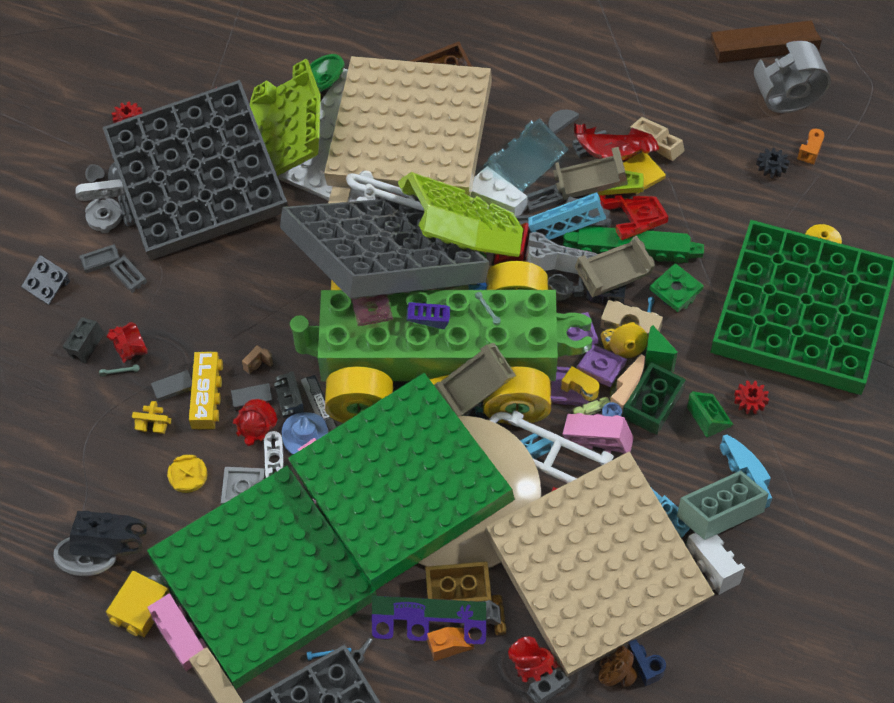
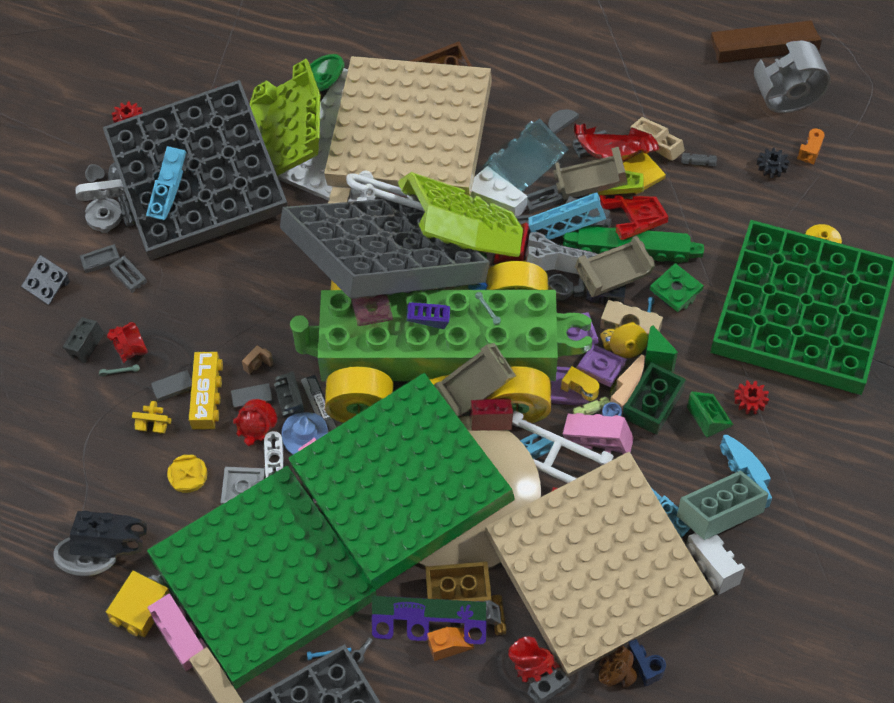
none -> medium azure slope [146,146,186,220]
none -> dark red brick [470,399,513,431]
none -> dark grey axle [681,153,717,166]

